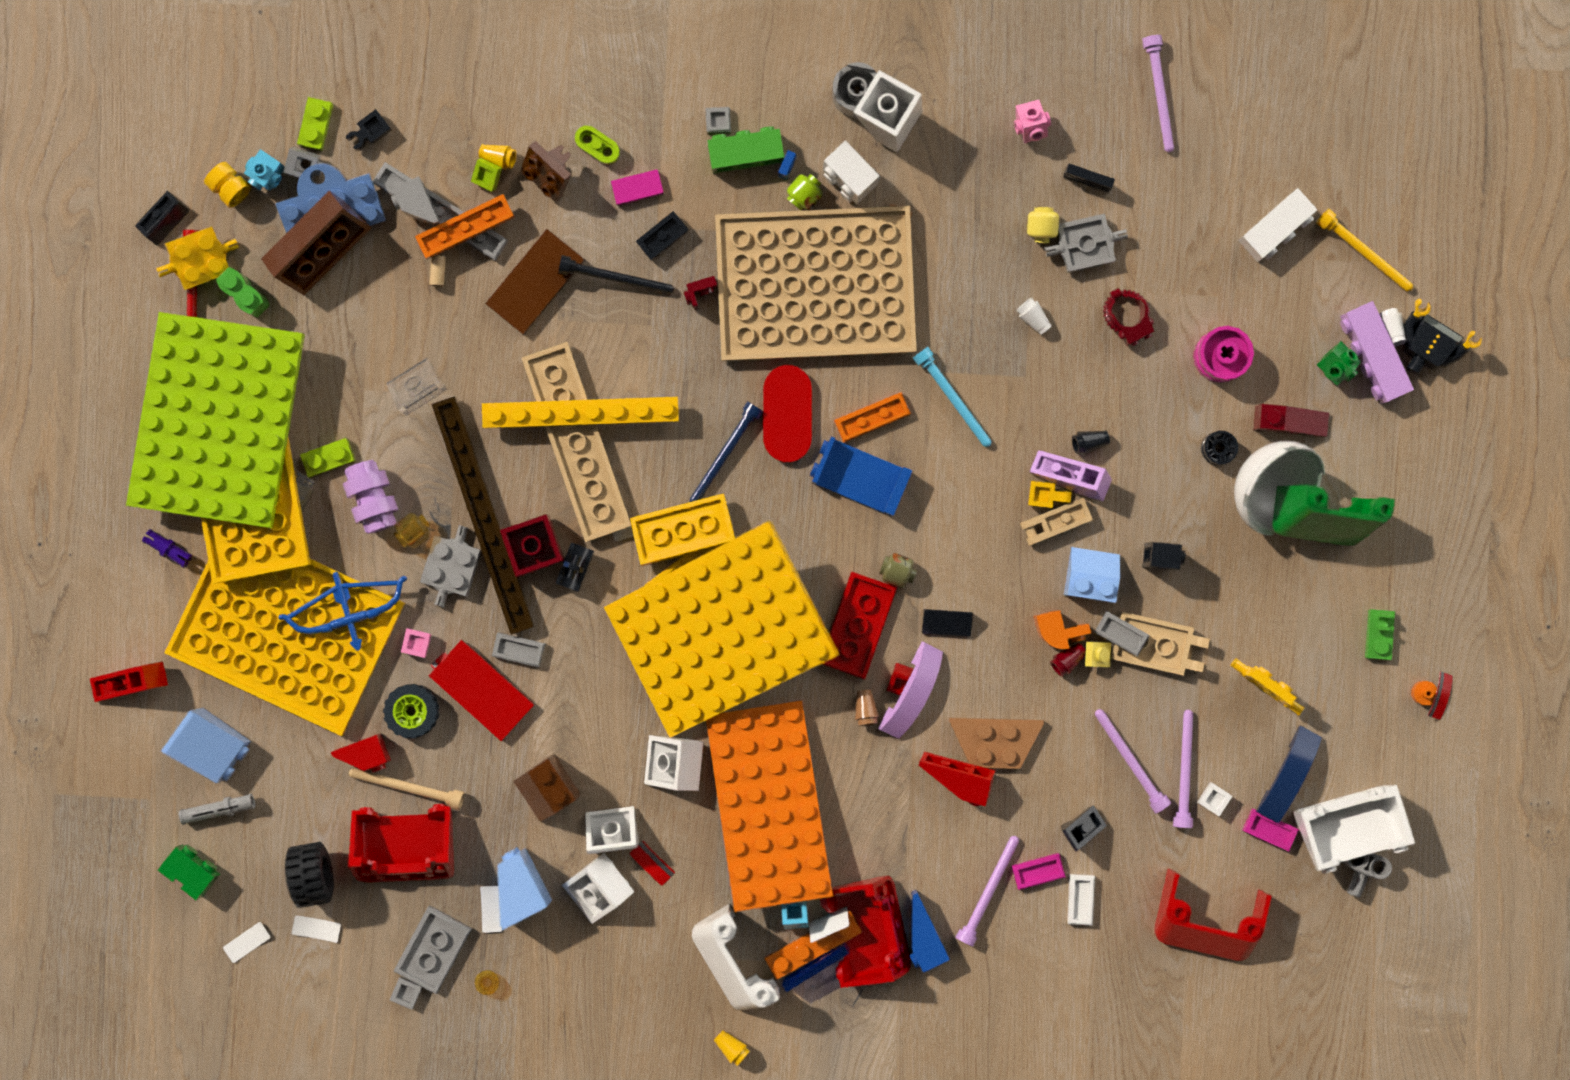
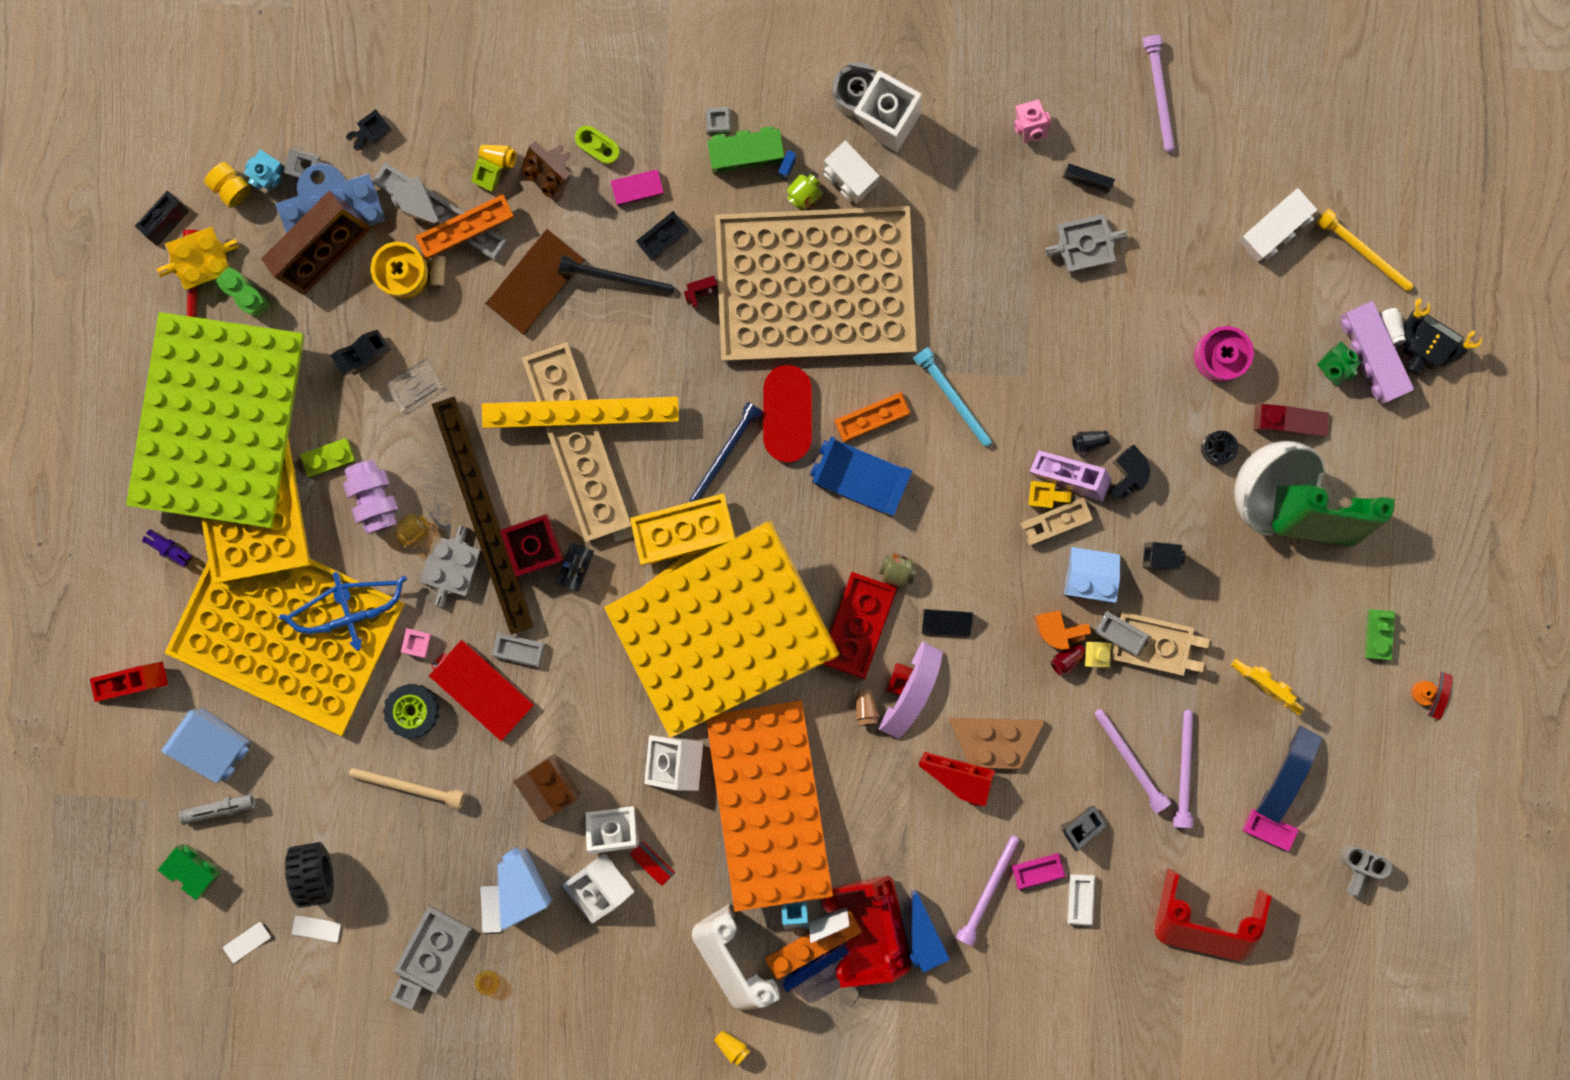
lime plate [297,97,334,151] -> none
red slope [330,733,391,773] -> none
red windscreen [348,804,454,883] -> none
white cone [1017,298,1052,335] -> none
light yellow head [1027,207,1059,243] -> none
dark red piece [1103,288,1154,347] -> none
white plate [1197,782,1232,817] -> none
white windscreen [1293,785,1415,873] -> none
none -> black brick [330,329,391,376]
none -> yellow wheel [370,241,430,300]
none -> black brick [1107,444,1150,500]

